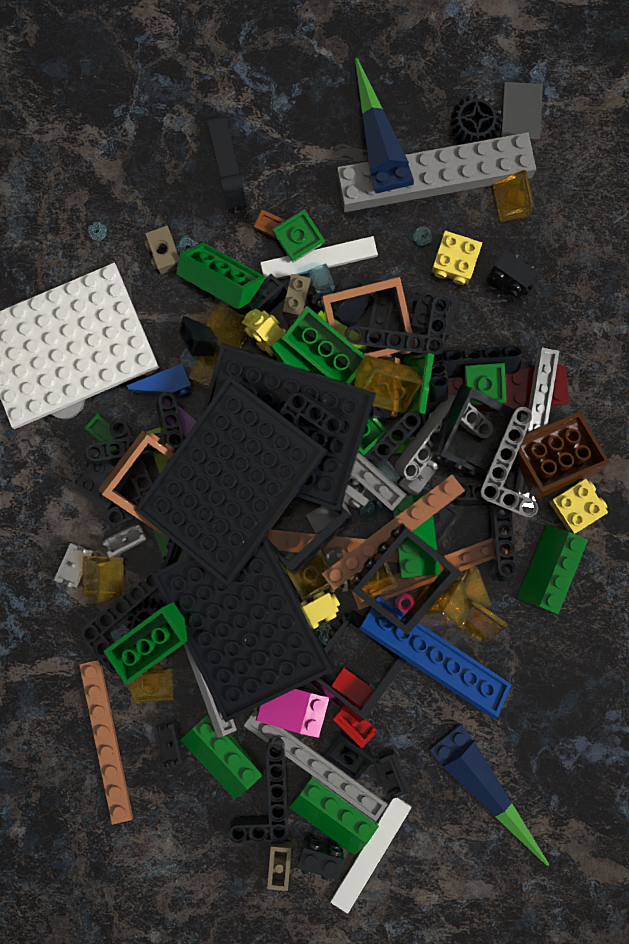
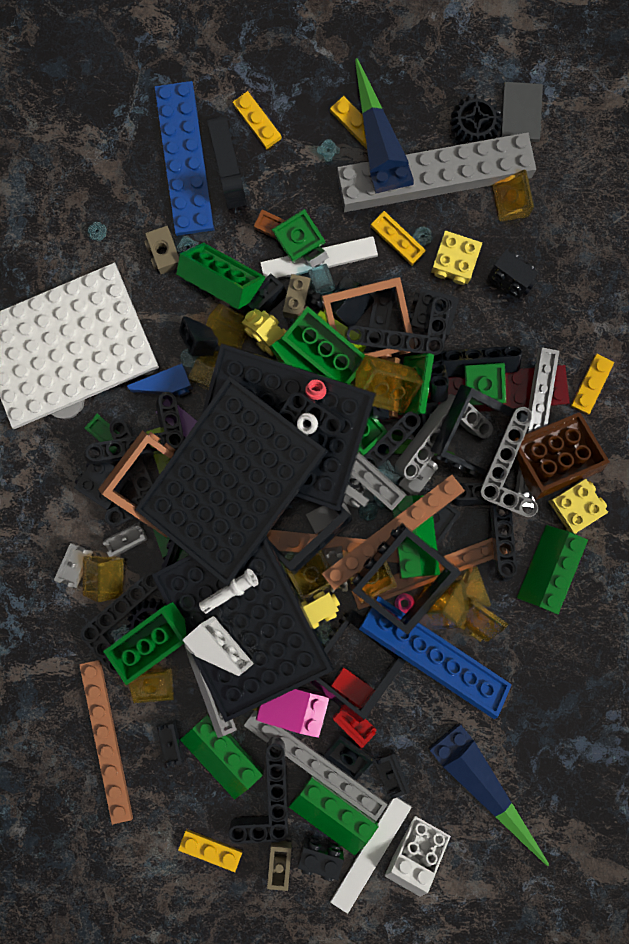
none -> blue plate [155,81,214,236]
none -> yellow plate [178,829,243,872]
none -> white slope [183,616,254,676]
none -> white pin [199,569,258,614]
none -> yellow plate [232,91,282,149]
none -> white plate [297,413,318,435]
none -> flat silver plate [303,247,329,268]
none -> coral plate [305,380,326,400]
none -> clear light blue plate [317,139,340,162]
none -> yellow plate [330,96,367,149]
none -> yellow plate [370,211,426,266]
none -> white slope [385,816,451,897]
none -> yellow plate [570,354,614,415]

